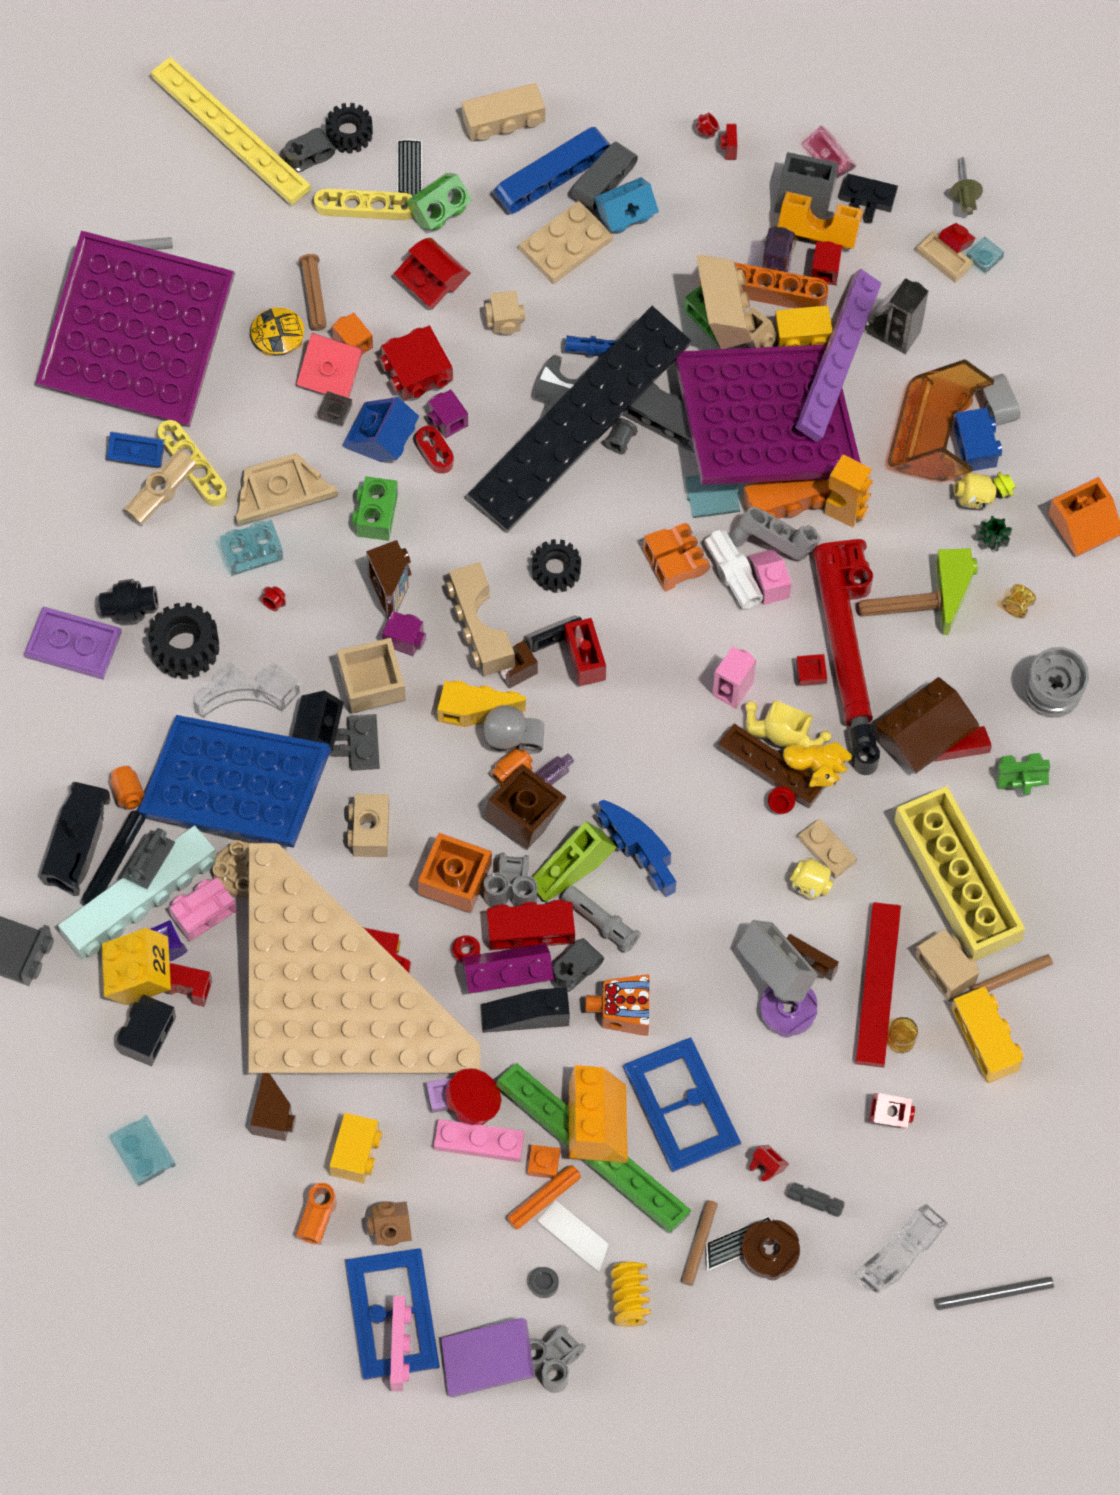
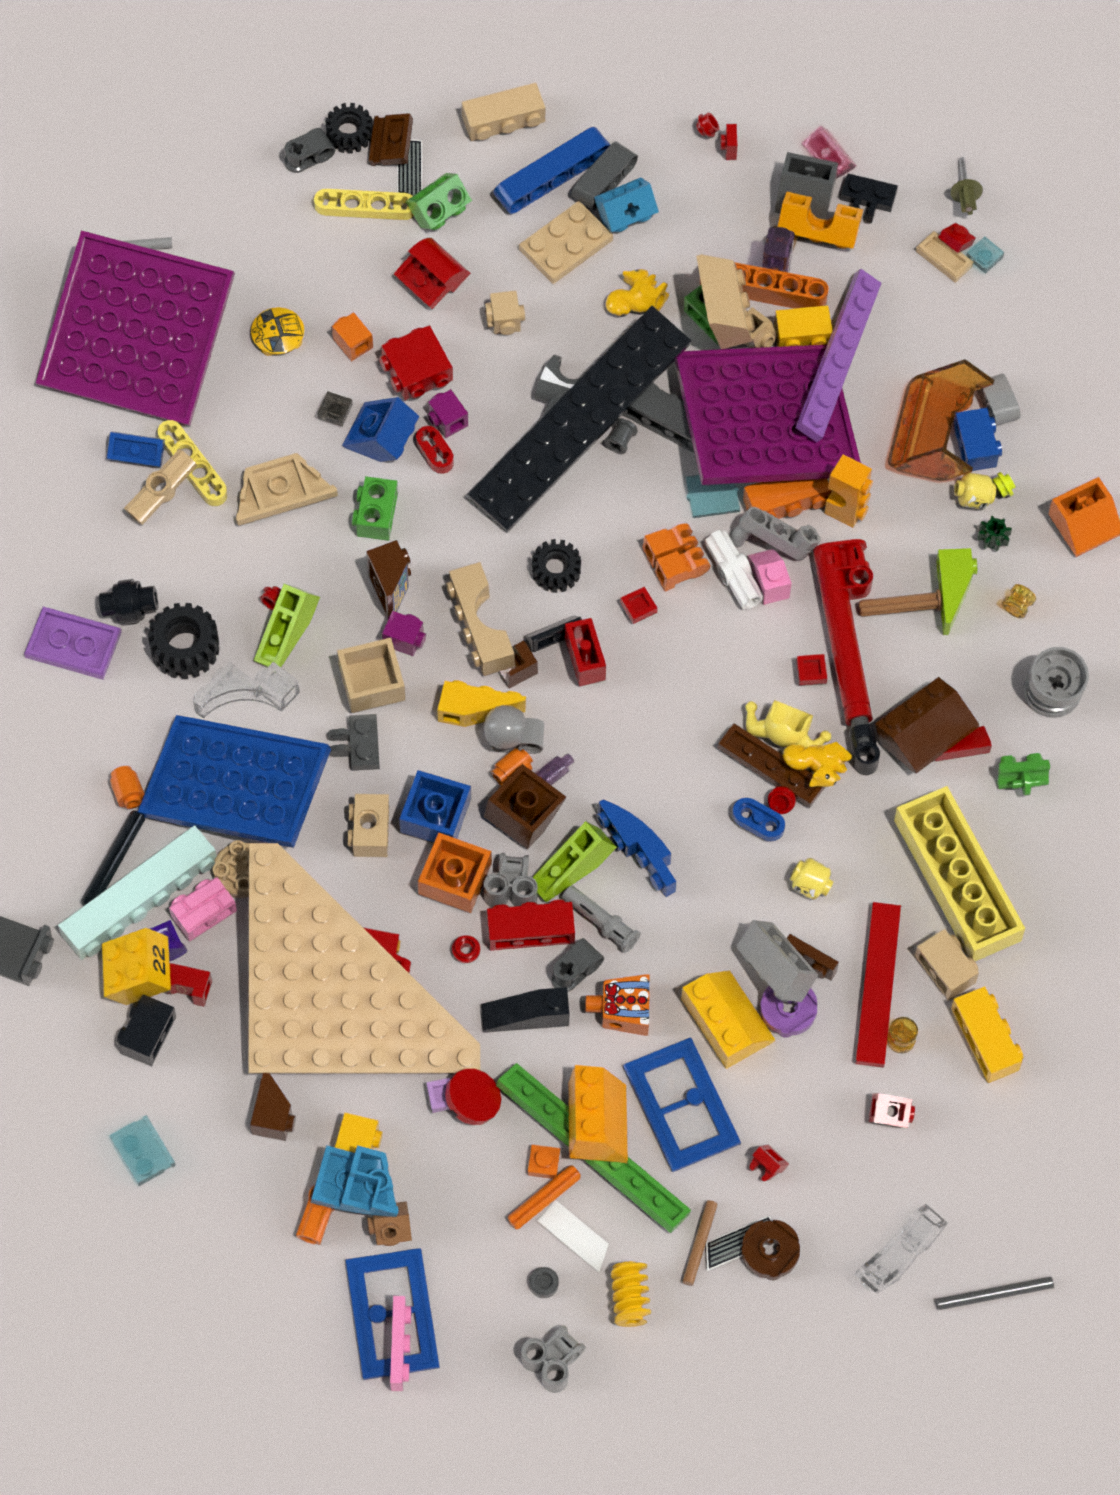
black piece [41,782,111,896] -> none
dark grey hinge [122,828,175,889] -> none
light yellow plate [151,57,311,206] -> none
clear light blue brick [220,520,283,576] -> none
black brick [292,690,344,752] -> none
coral plate [297,333,364,401] -> none
medium nougat axle [298,254,327,331] -> none
bright pink plate [434,1119,525,1162] -> none
medium lavender tile [441,1318,534,1397] -> none
magenta brick [462,943,554,993] -> none
blue pin [565,335,618,357] -> none
bright pink brick [712,646,756,709] -> none
dark grey axle [788,1182,845,1217] -> none
tan plate [798,819,857,879] -> none
red brick [811,241,842,286] -> none
clear smoke wedge [863,278,929,355] -> none
medium nougat bar [971,954,1053,992] -> none
none -> lime slope [254,584,320,671]
none -> dark azure slope [310,1145,399,1217]
none -> reddish brown plate [369,113,413,166]
none -> blue brick [399,770,471,843]
none -> yellow animal [605,269,669,316]
none -> red plate [620,586,658,624]
none -> yellow slope [681,970,775,1069]
none -> blue plate [732,798,785,841]

